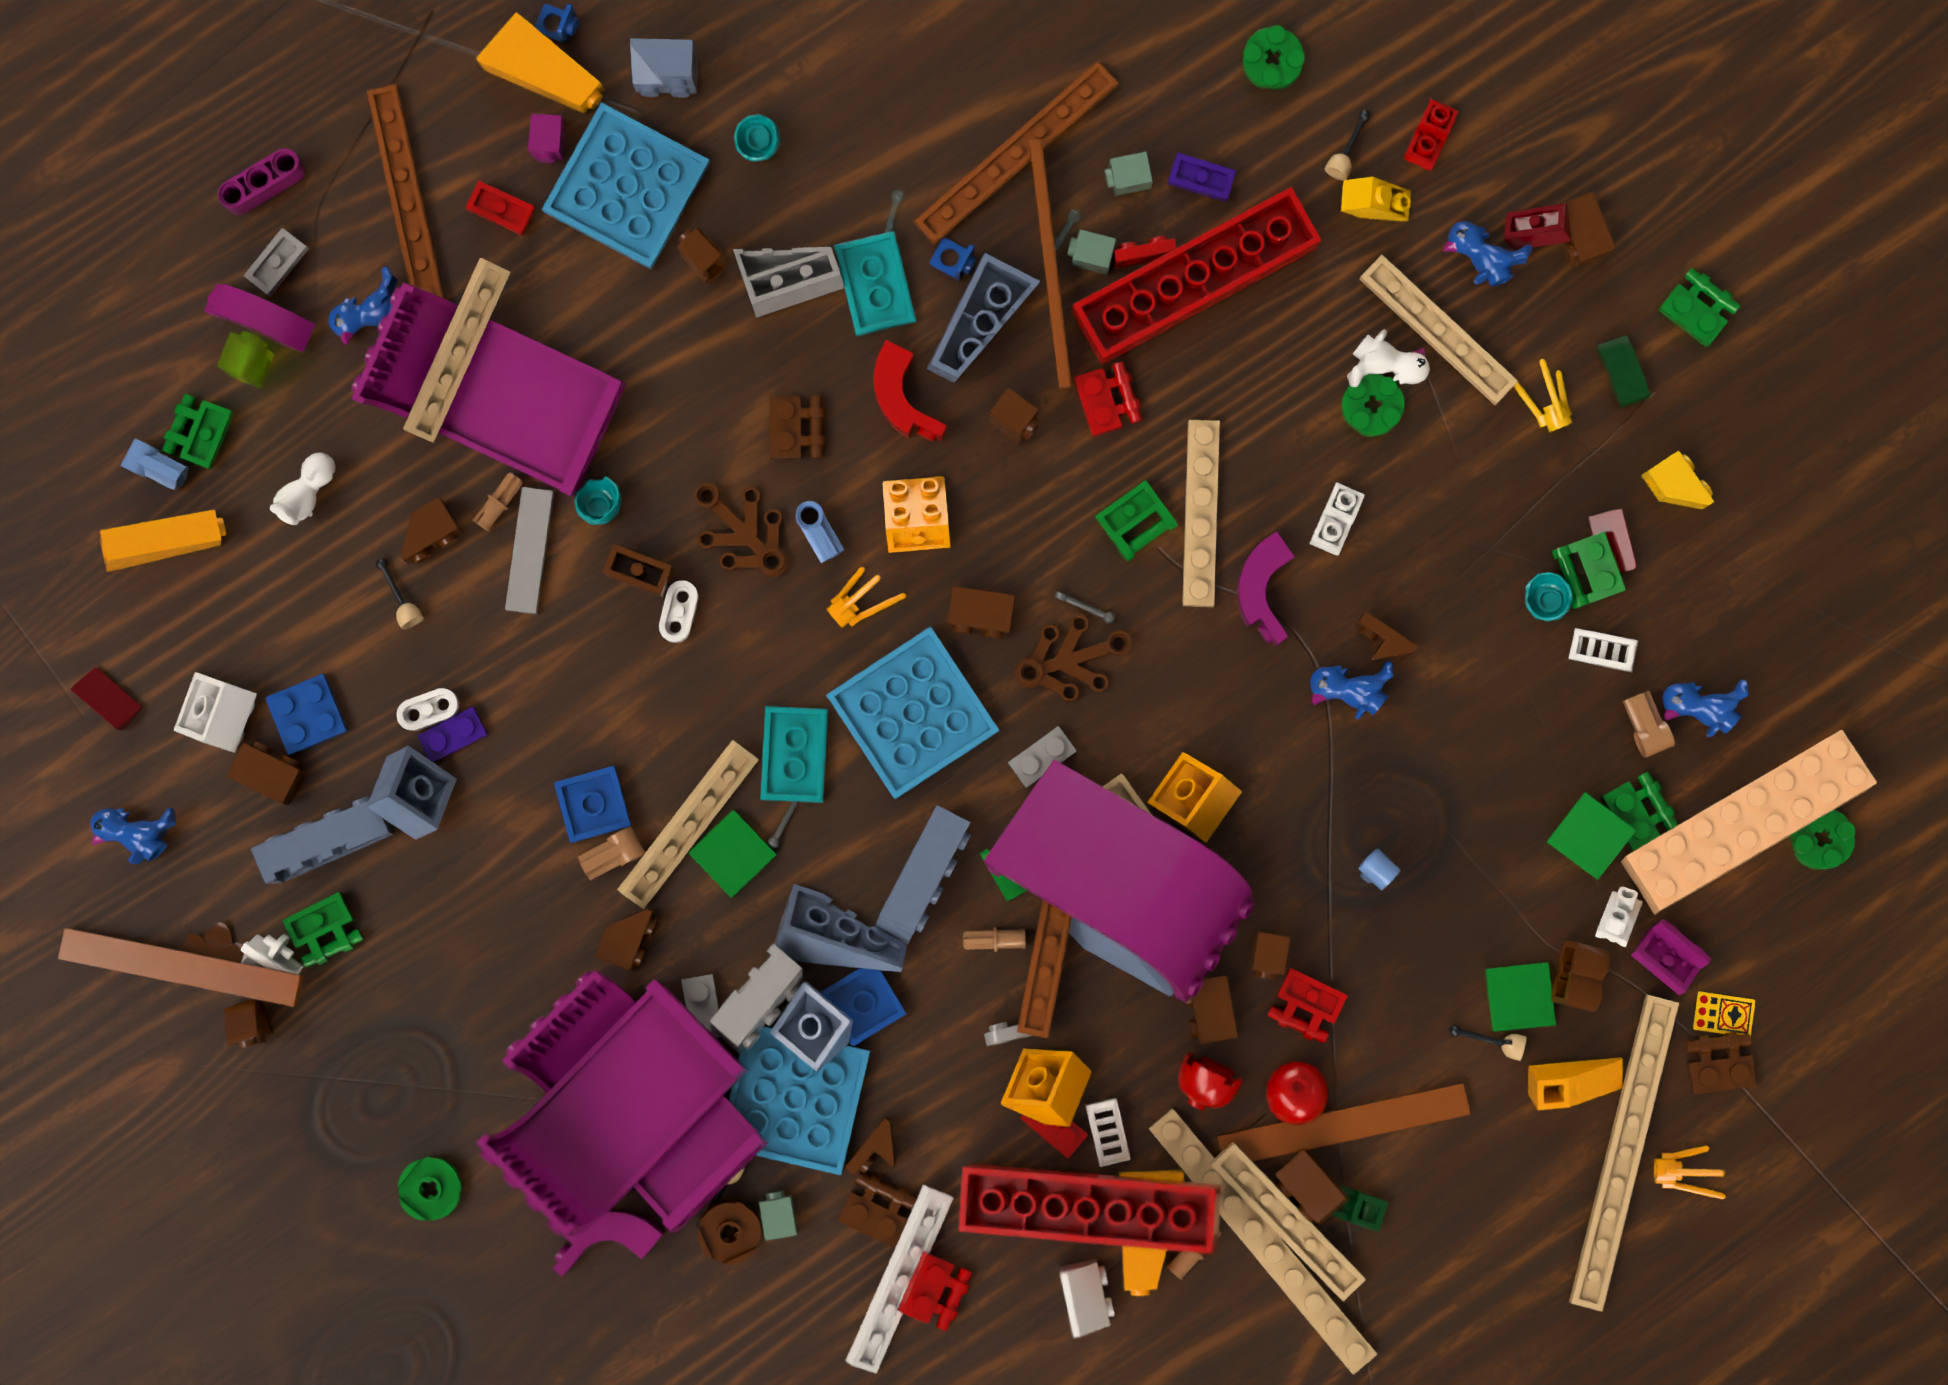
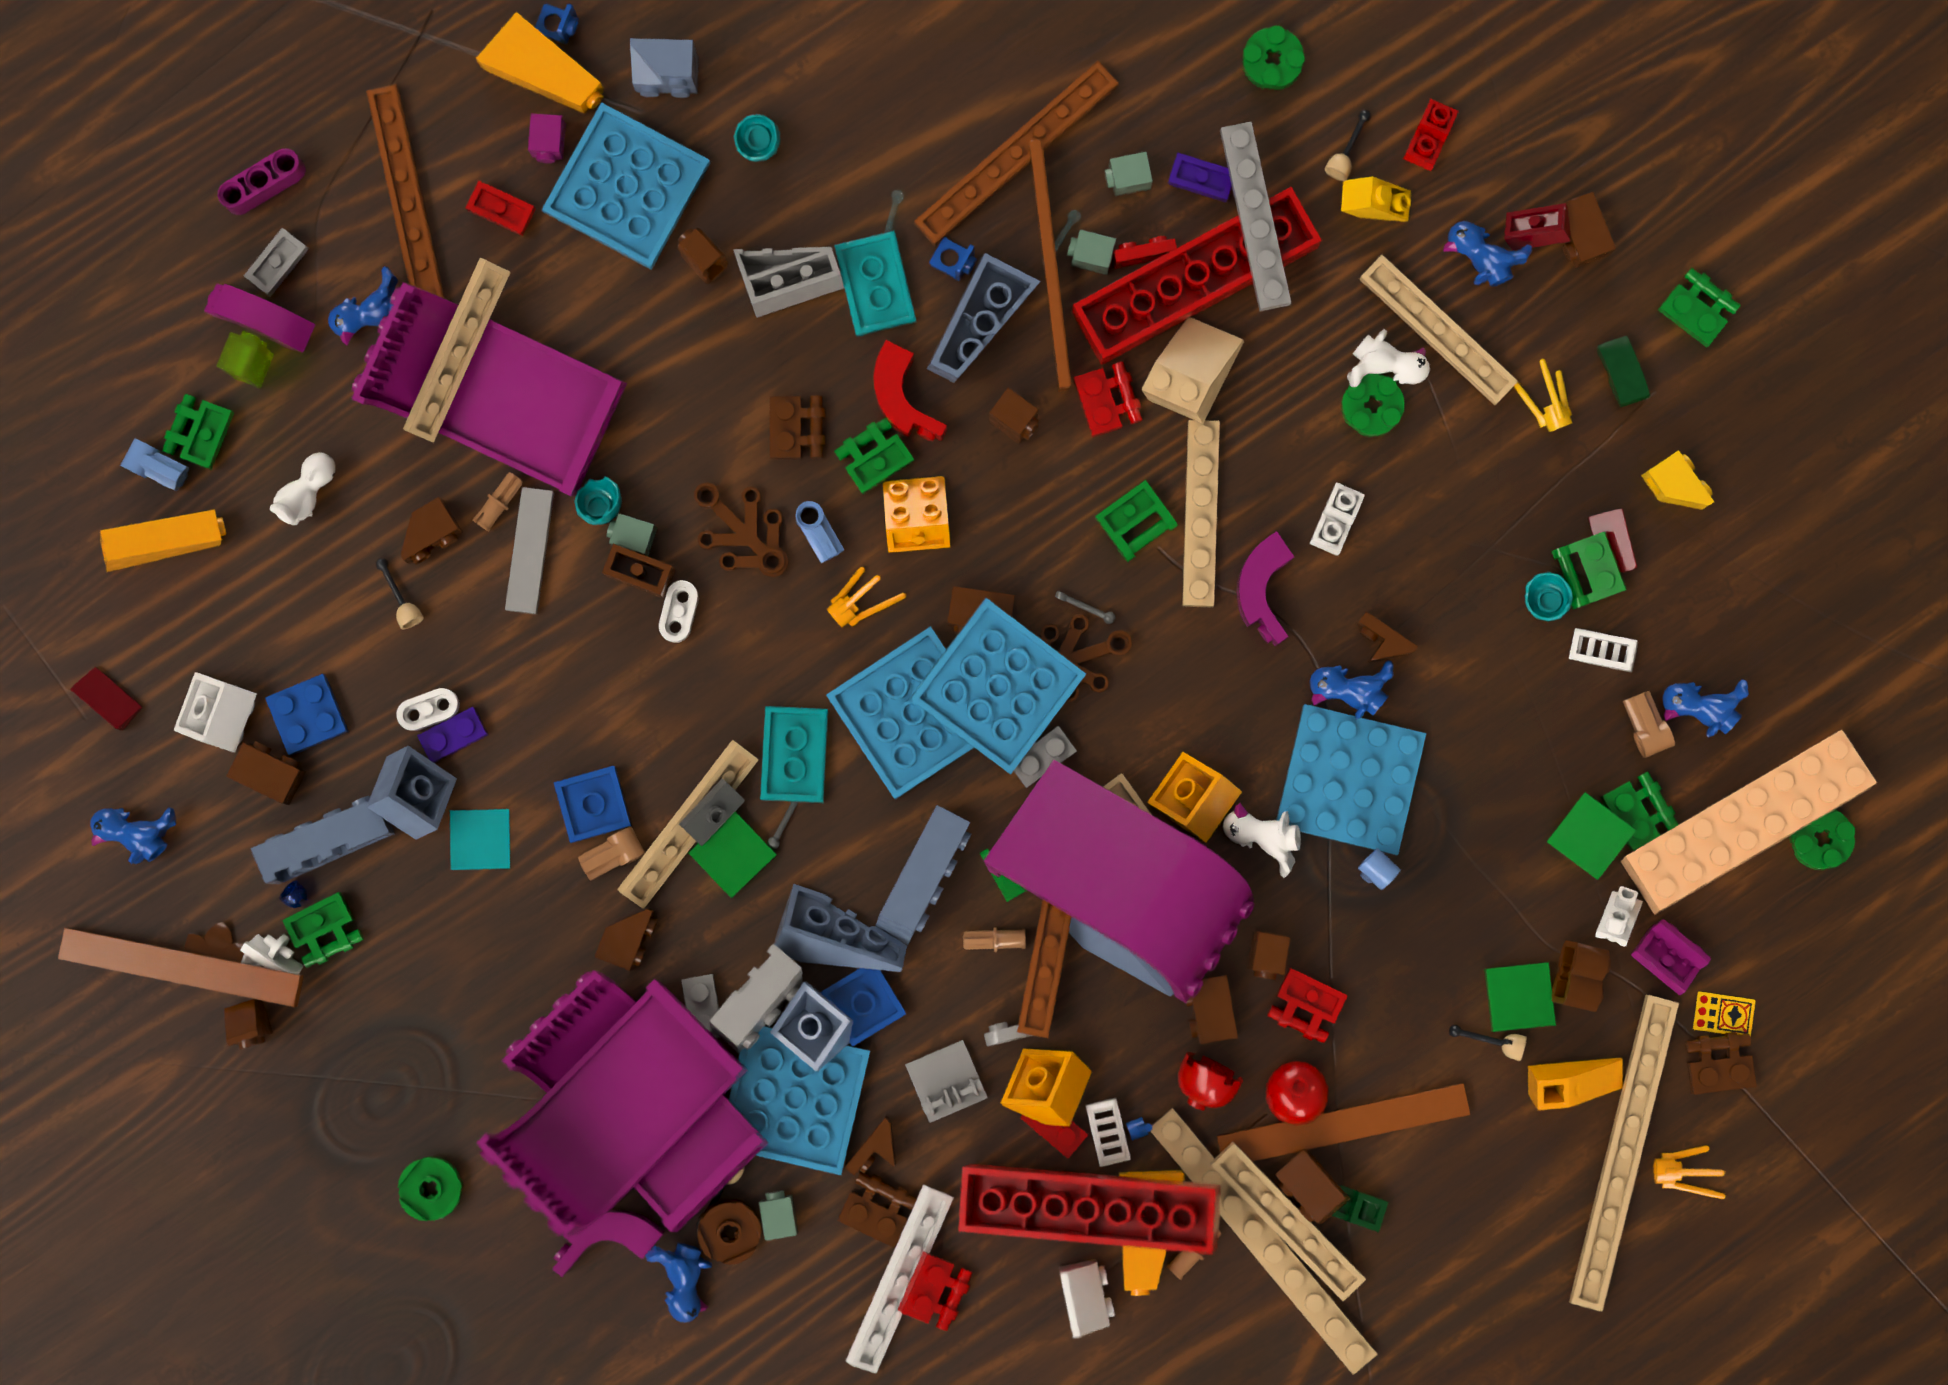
none -> clear blue hinge [279,880,308,908]
none -> teal sticker [450,809,510,870]
none -> sand green brick [606,513,657,556]
none -> blue animal [645,1242,712,1323]
none -> dark grey plate [679,779,745,846]
none -> green plate [834,417,914,495]
none -> light grey hinge [905,1040,987,1123]
none -> dark azure plate [910,598,1086,774]
none -> blue hand [1126,1117,1152,1141]
none -> tan slope [1142,317,1244,424]
none -> light grey plate [1220,122,1291,311]
none -> white animal [1223,803,1301,878]
none -> dark azure plate [1276,704,1426,855]

